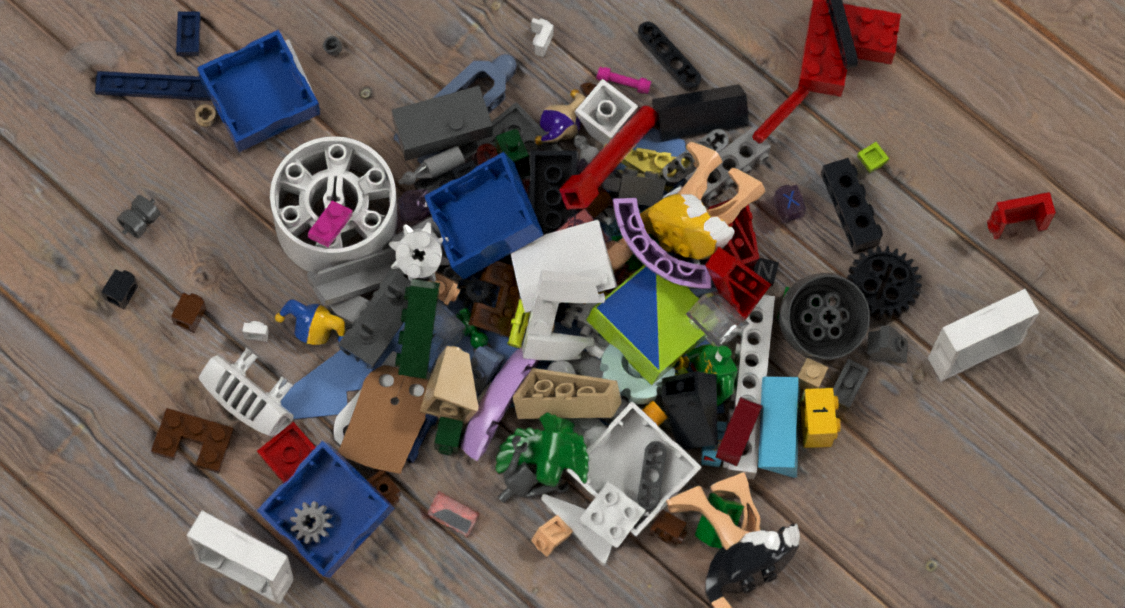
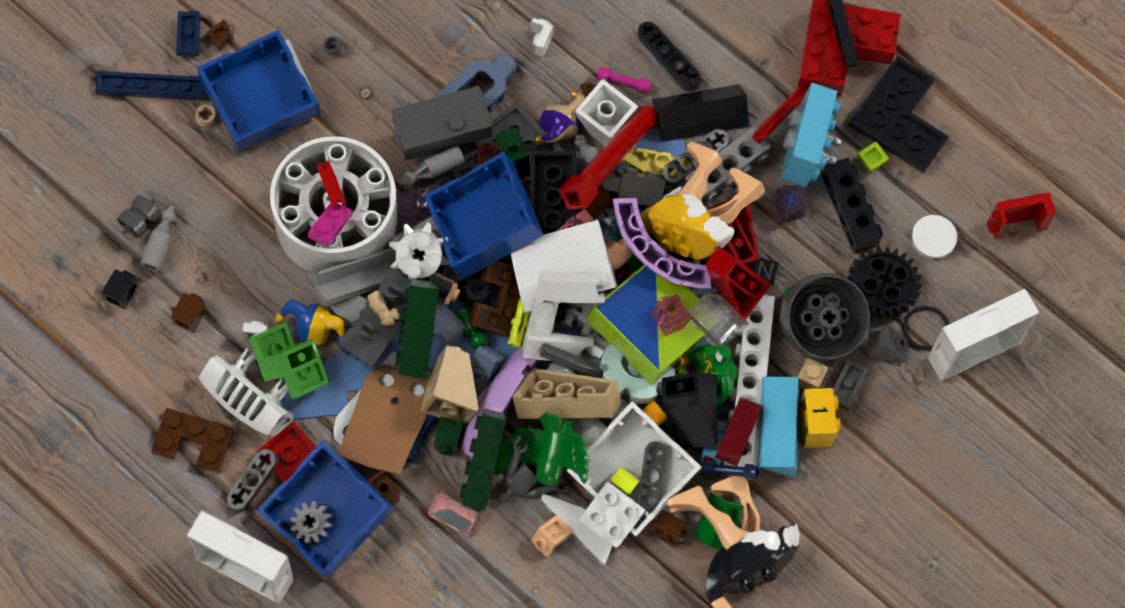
none -> light grey wheel [140,205,176,272]
none -> reddish brown tile [207,20,230,51]
none -> dark grey beam [227,449,279,511]
none -> bright green bracket [249,322,329,399]
none -> red piece [316,161,346,210]
none -> tan arm [367,291,401,326]
none -> black tile [429,274,453,299]
none -> dark green brick [460,409,508,511]
none -> dark grey axle [539,343,602,378]
none -> neon yellow brick [610,467,640,496]
none -> clear pink brick [652,294,691,336]
none -> dark blue bar [701,461,760,481]
none -> medium azure piece [780,83,841,187]
none -> black plate [848,56,949,174]
none -> black piece [903,306,949,351]
none -> white tile [911,215,957,259]

